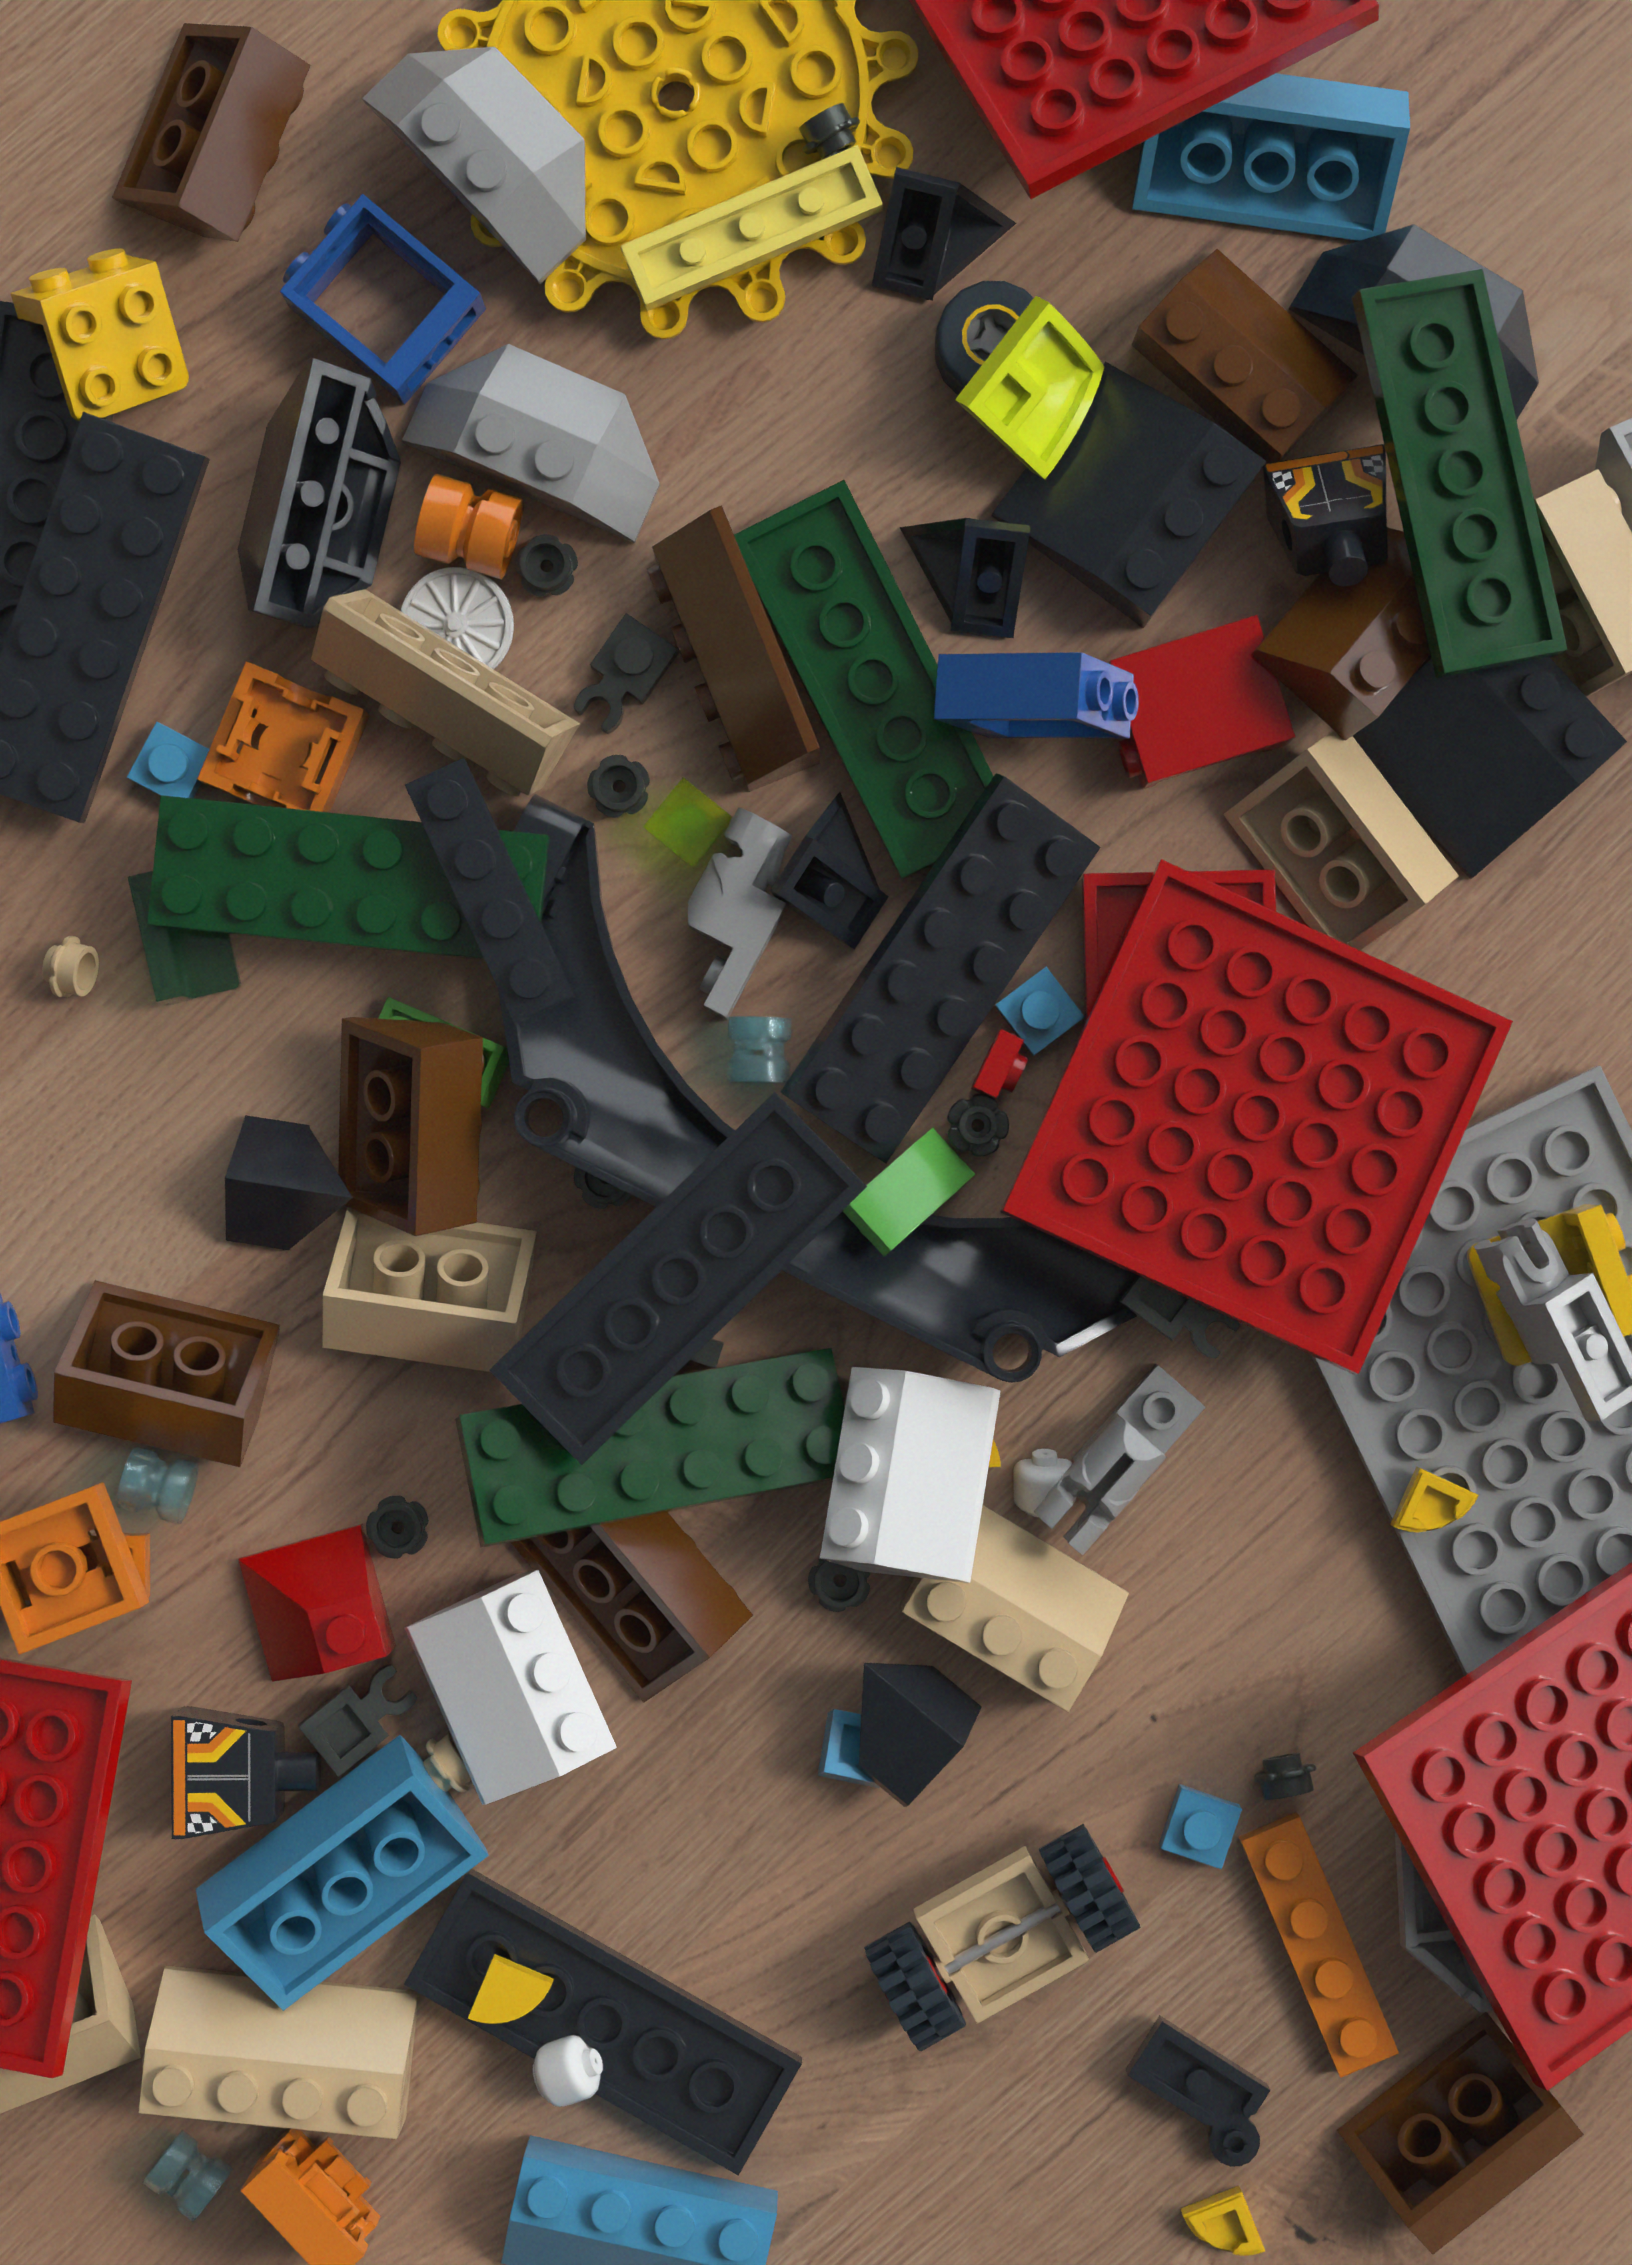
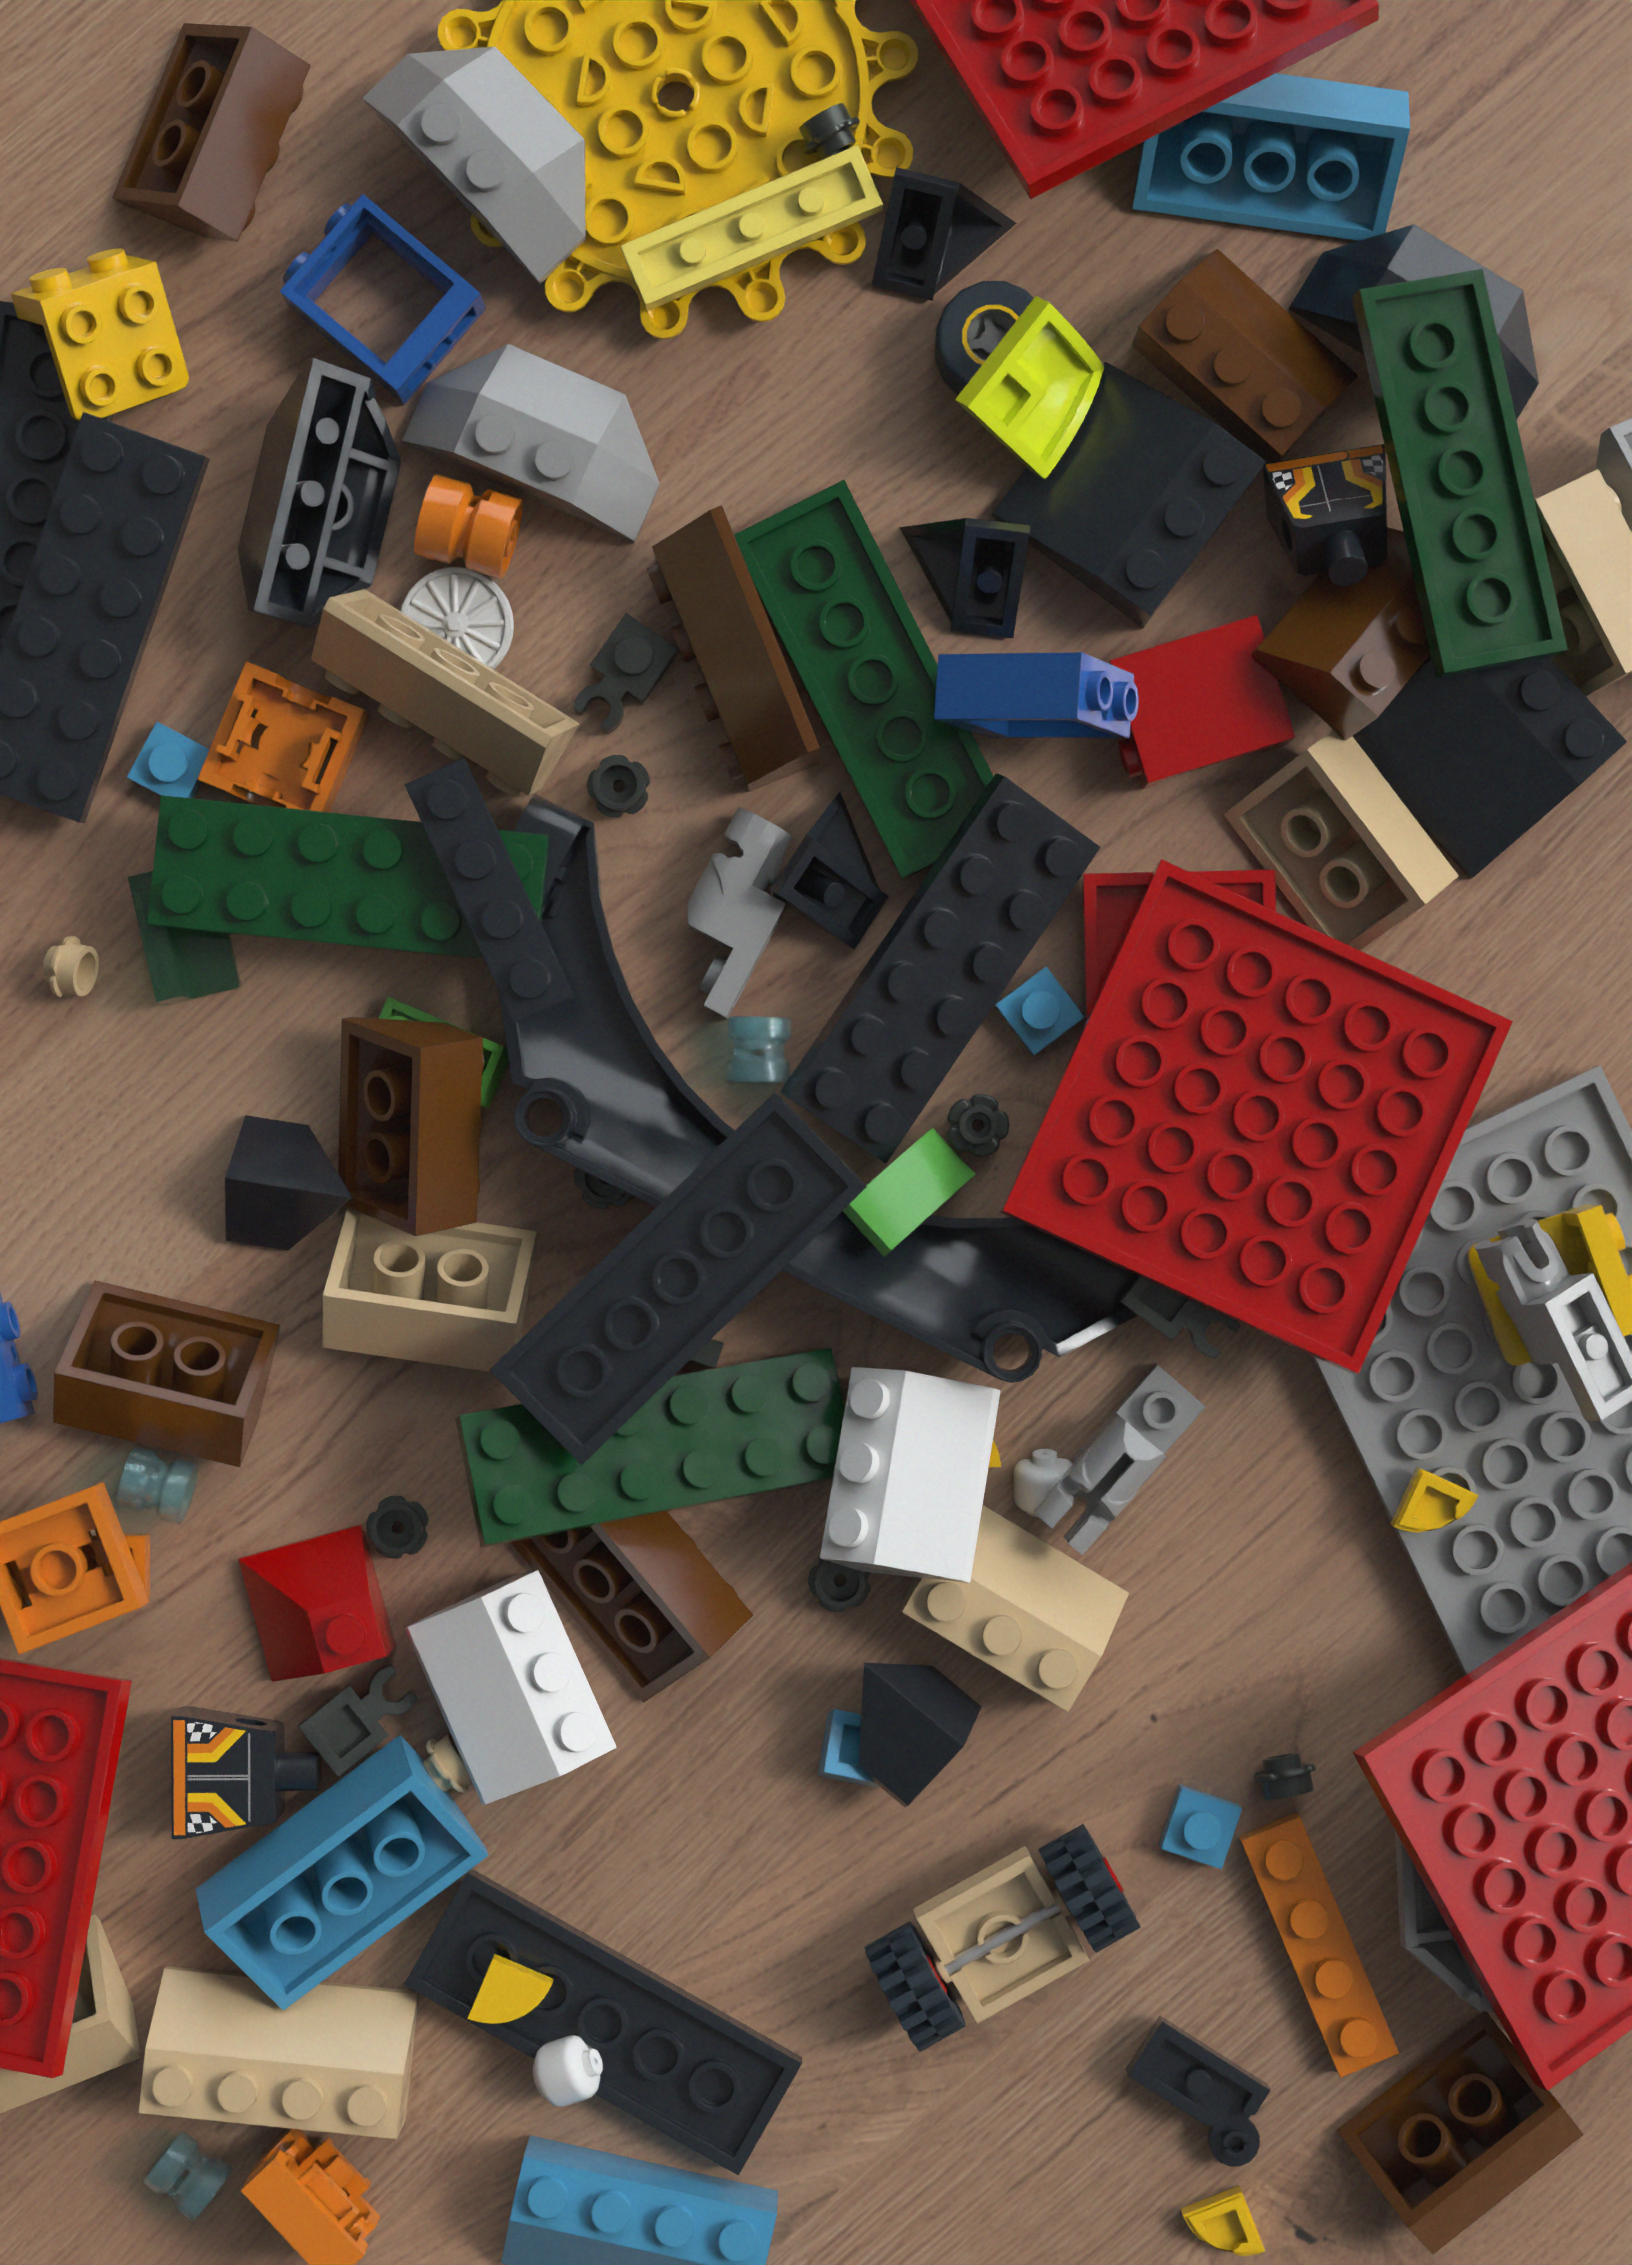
pearl dark grey plate [515,534,578,597] -> none
clear neon green plate [643,777,733,869] -> none
red plate [971,1029,1029,1099] -> none

